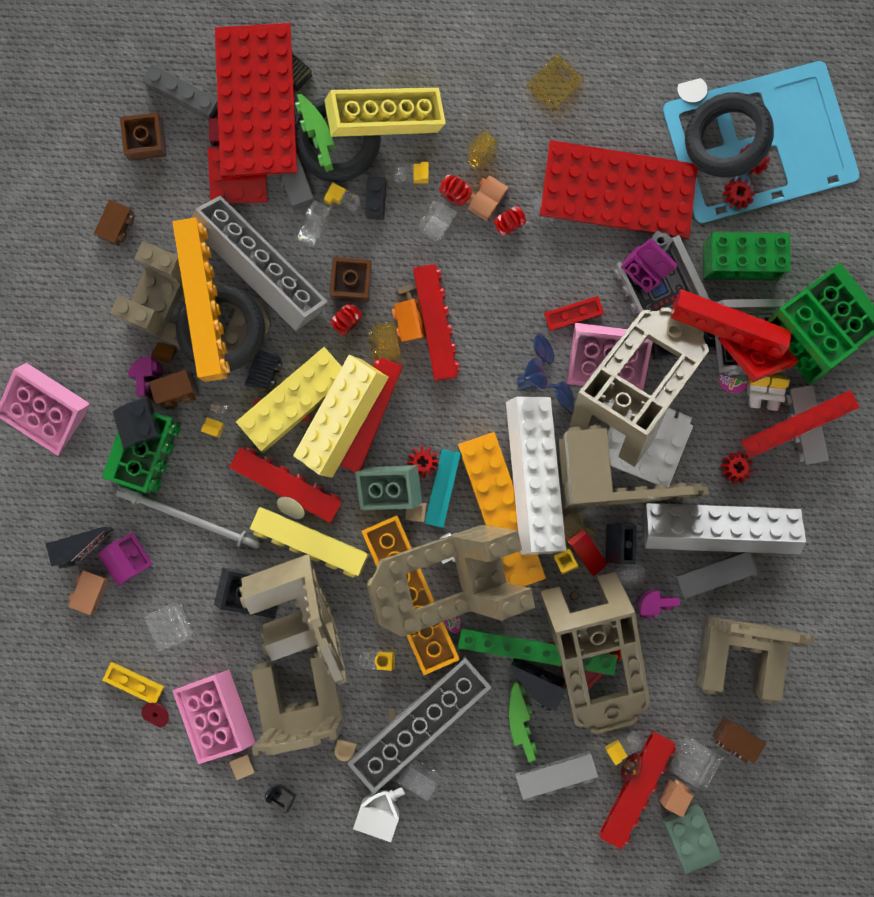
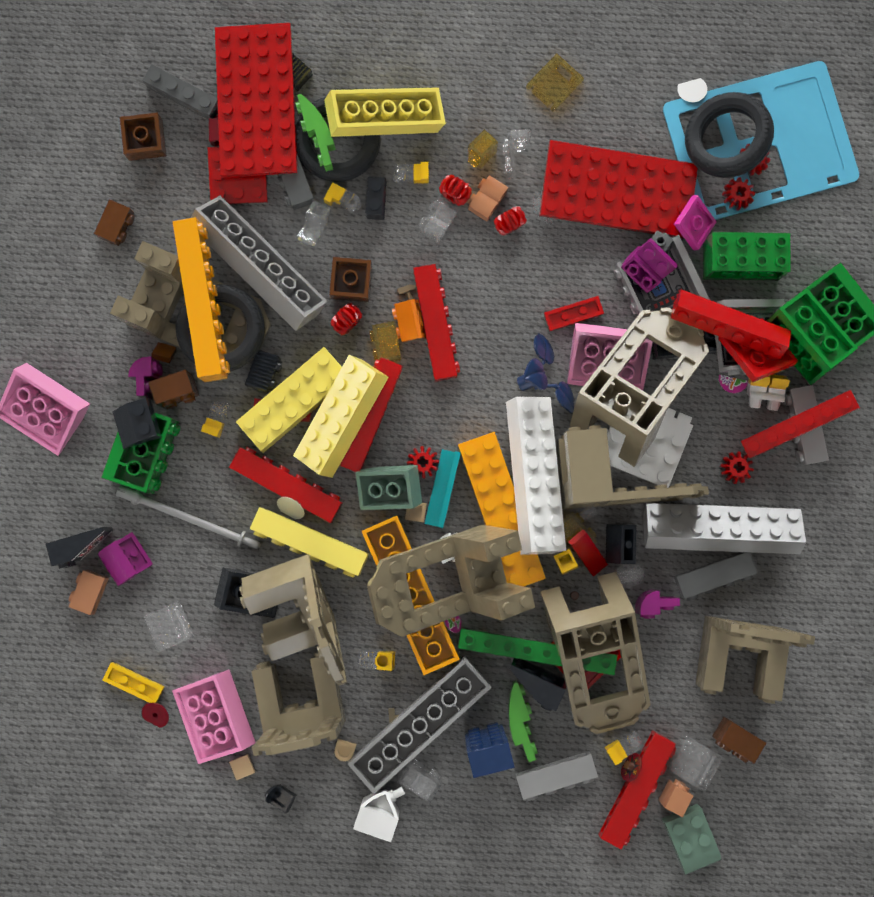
none -> dark blue brick [465,722,515,778]
none -> clear bracket [502,129,531,179]
none -> dark pink plate [674,195,717,250]

